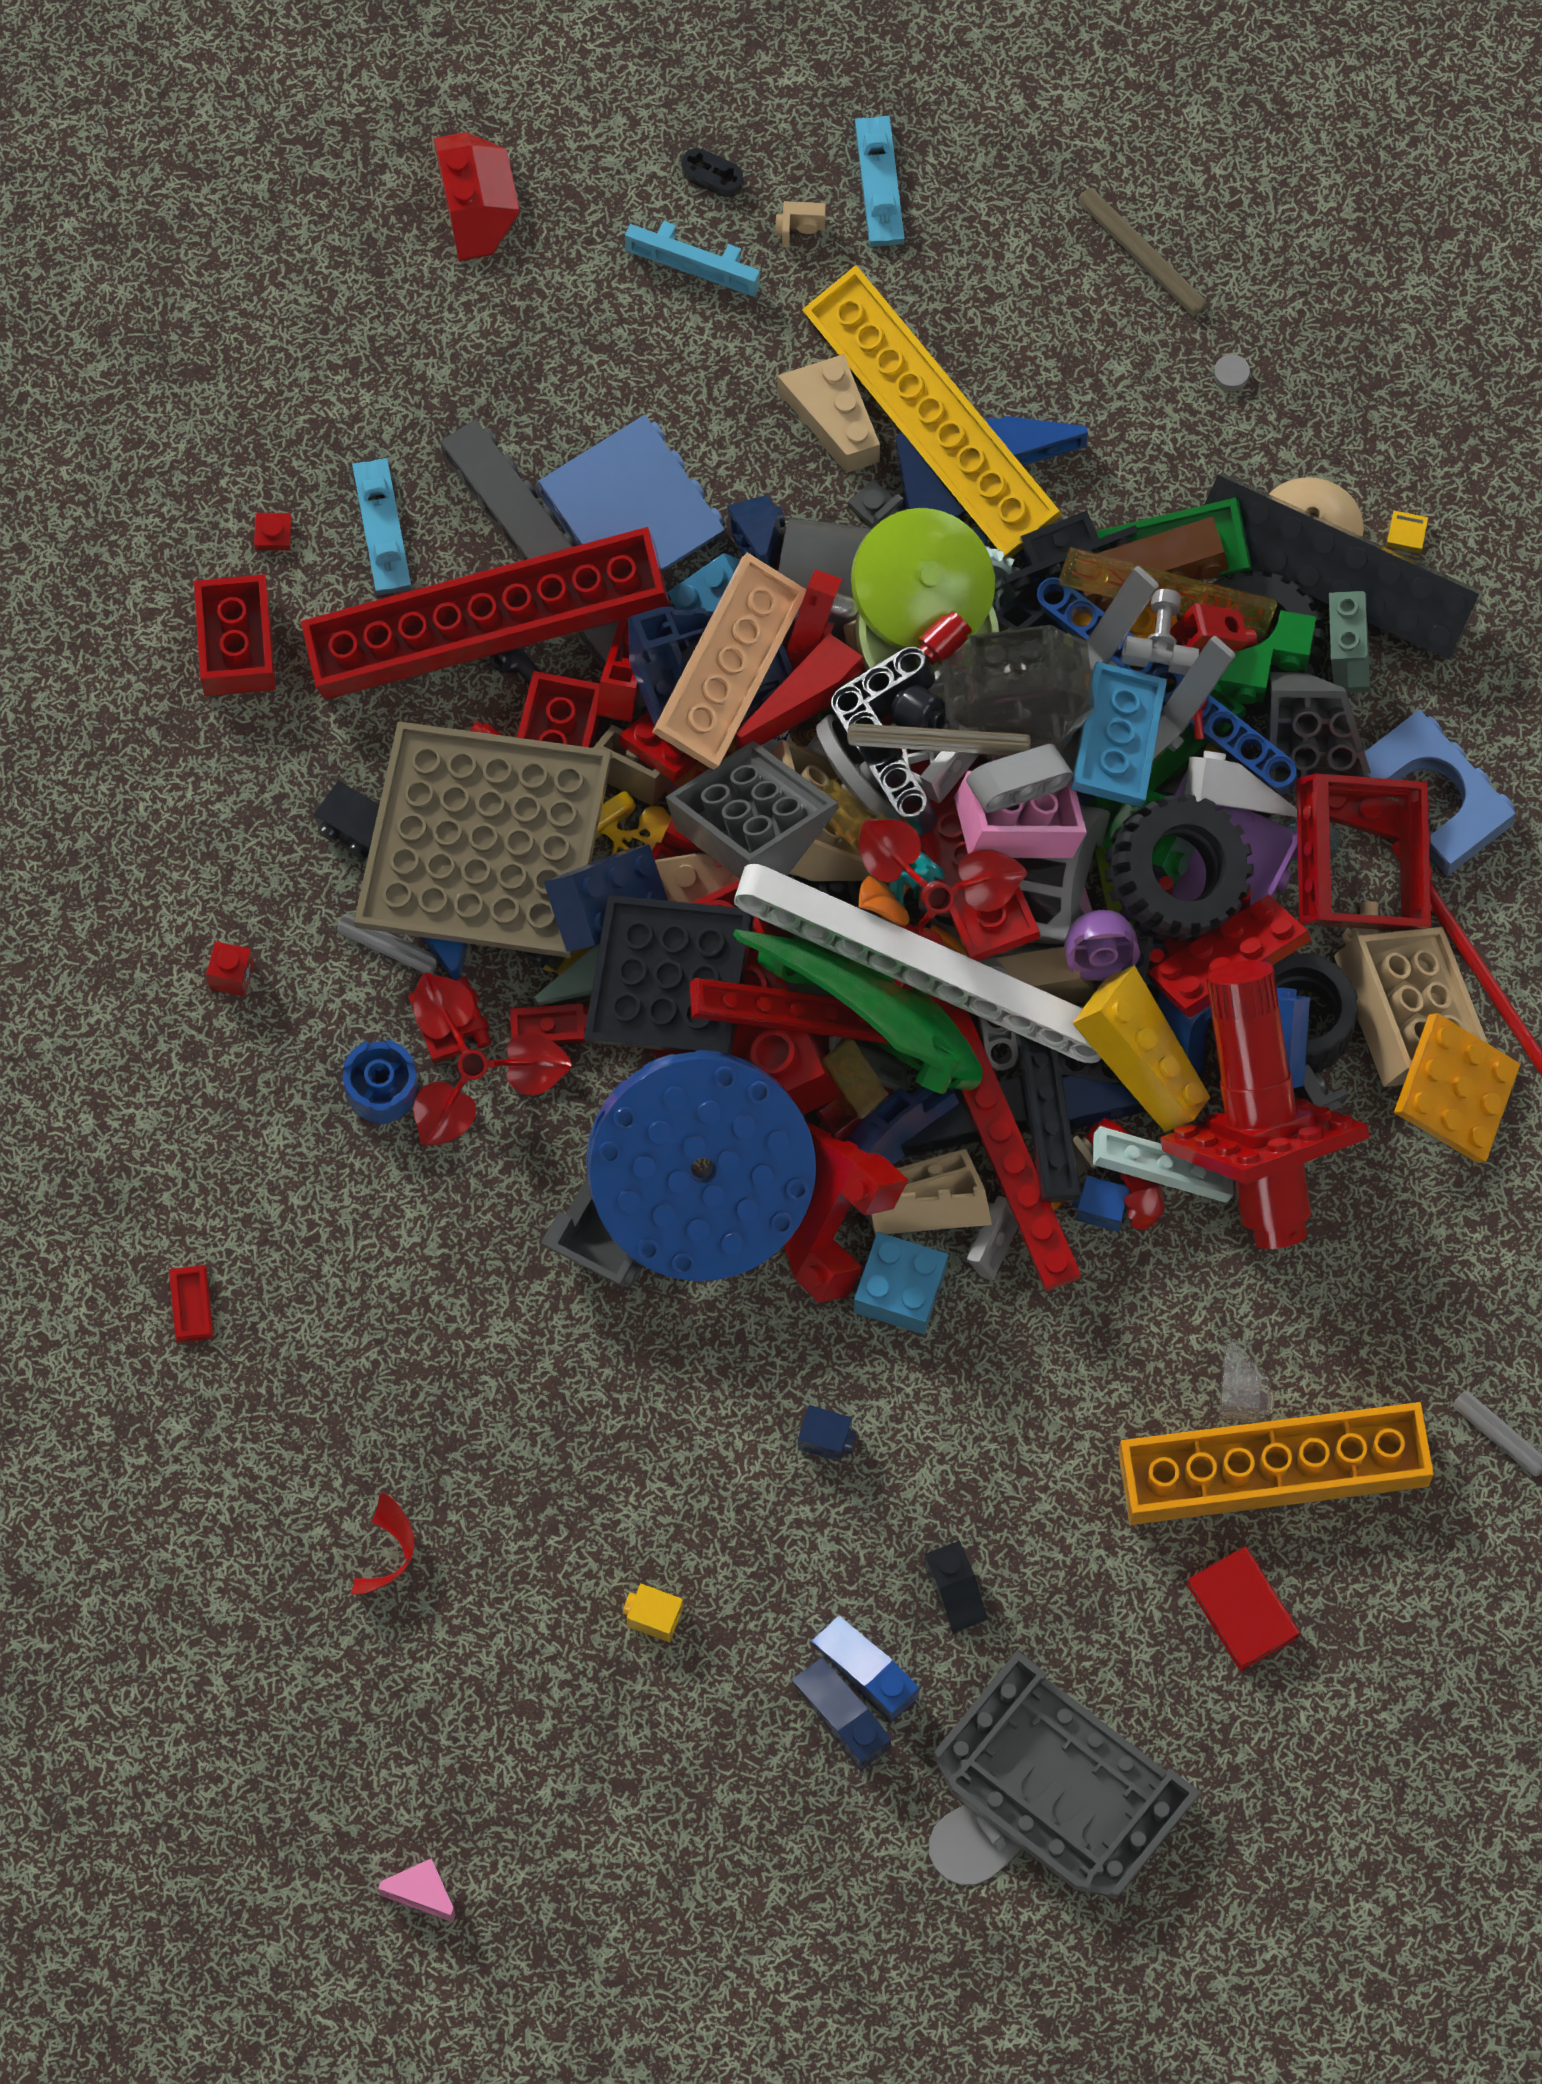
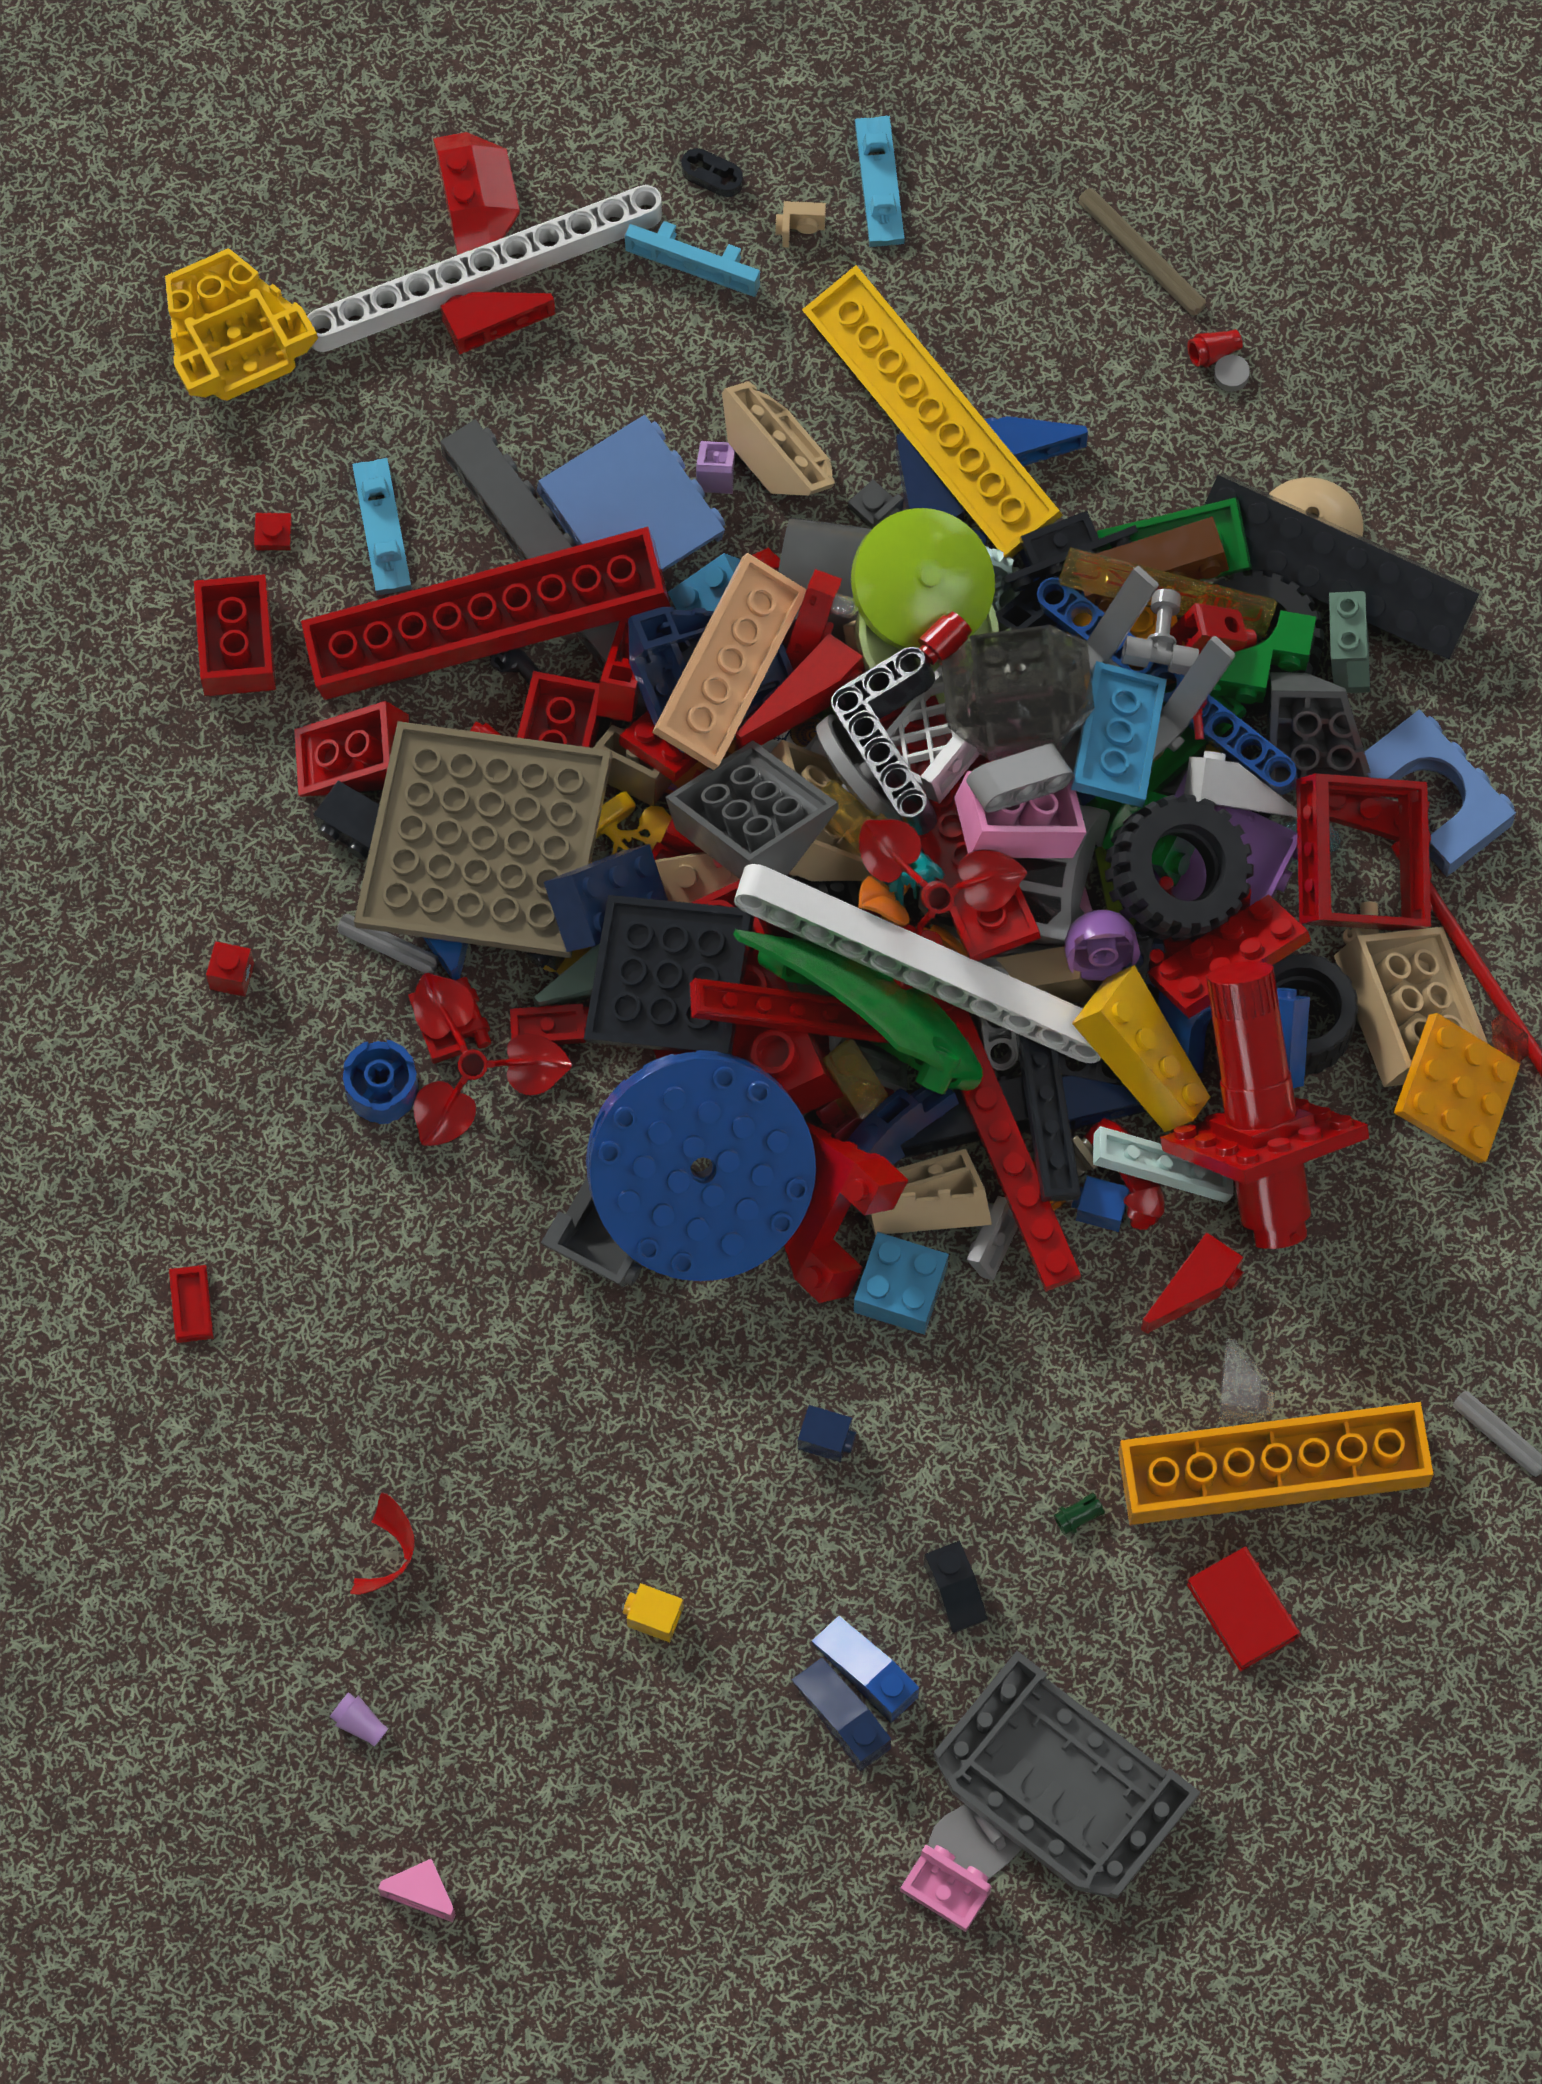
dark blue slope [727,495,785,569] -> none
tan wedge [777,354,880,473] -> none
dark tan axle [847,723,1031,756] -> none
black head [891,685,947,729] -> none
dark grey bracket [1295,1064,1348,1113] -> none
yellow tile [1386,510,1428,554] -> none
none -> yellow wedge [165,248,318,401]
none -> red slope [294,701,409,797]
none -> white beam [307,185,662,352]
none -> lavender cone [330,1692,389,1747]
none -> red slope [440,292,555,355]
none -> lavender slope [696,441,735,494]
none -> tan wedge [722,381,835,496]
none -> bright pink bracket [900,1845,992,1932]
none -> dark green pin [1054,1492,1105,1535]
none -> red slope [1141,1232,1244,1334]
none -> red cone [1187,329,1243,368]
none -> clear red plate [1491,1013,1529,1063]

